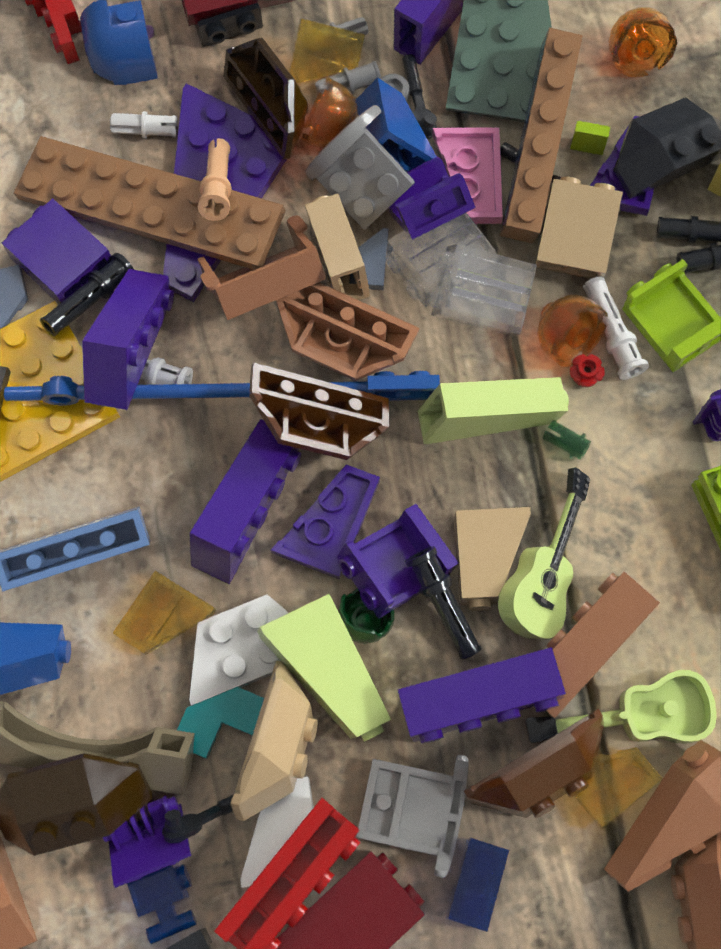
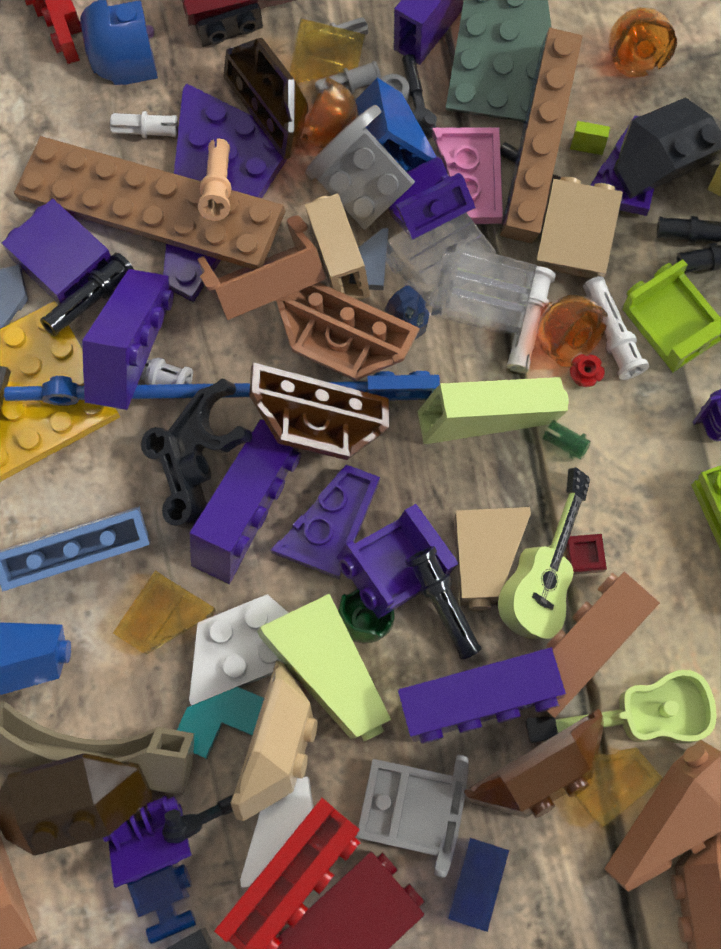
none -> black piece [141,378,253,530]
none -> dark blue rock [385,285,430,341]
none -> white pin [507,266,556,373]
none -> dark red tile [565,534,607,575]

